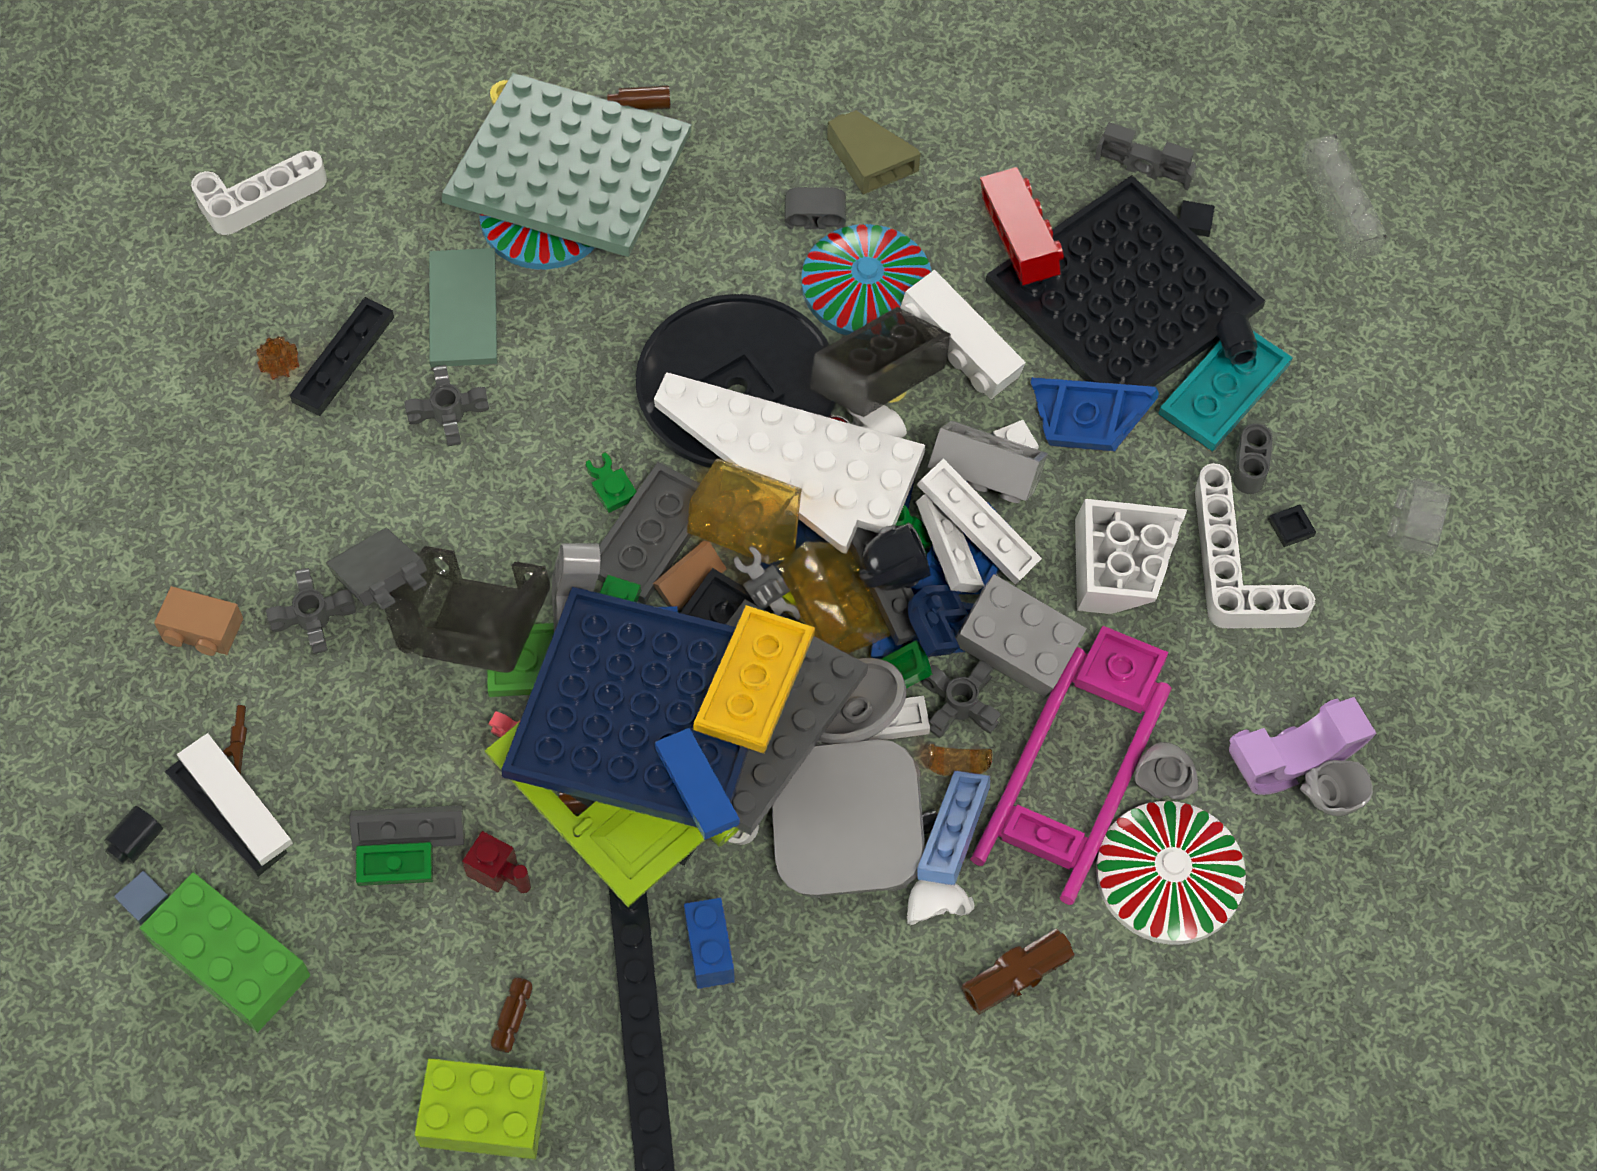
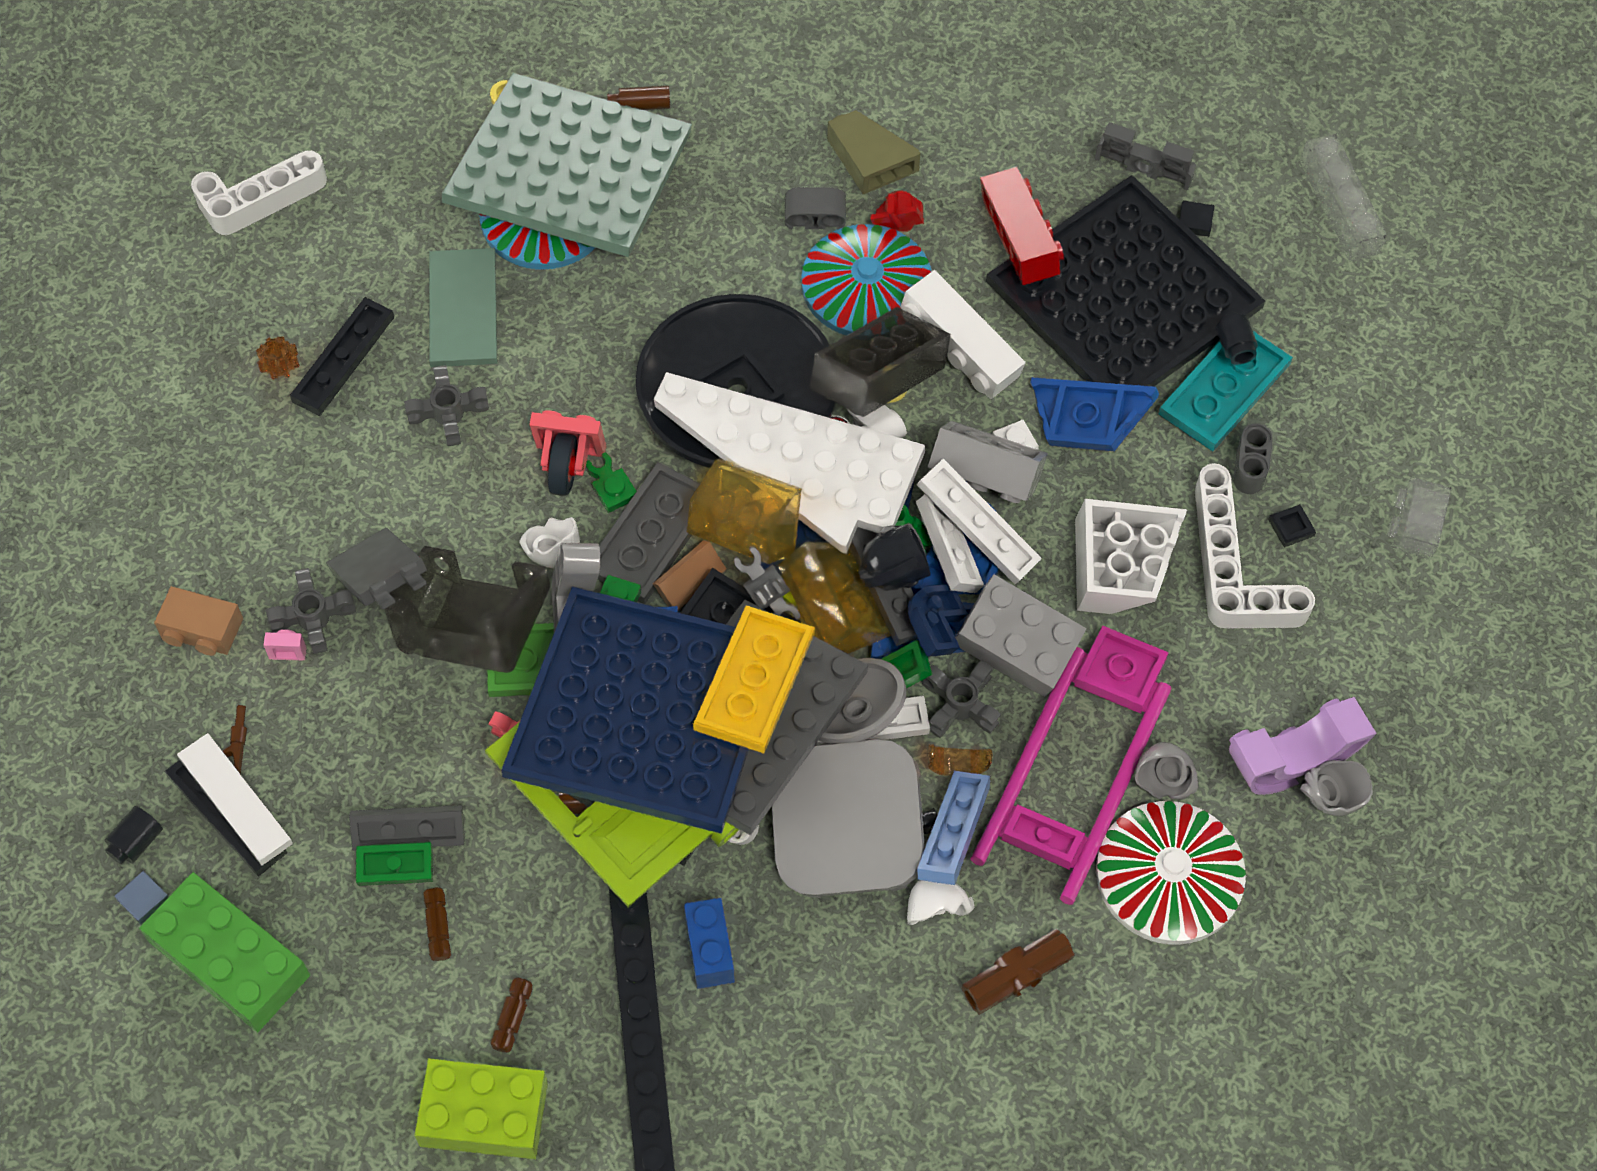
dark red brick [462,831,531,893] -> none
blue tile [655,728,740,840] -> none
none -> bright pink plate [263,630,306,660]
none -> reddish brown axle [423,887,451,961]
none -> white hair [519,517,580,568]
none -> coral plate [529,410,606,496]
none -> red piece [871,190,924,232]

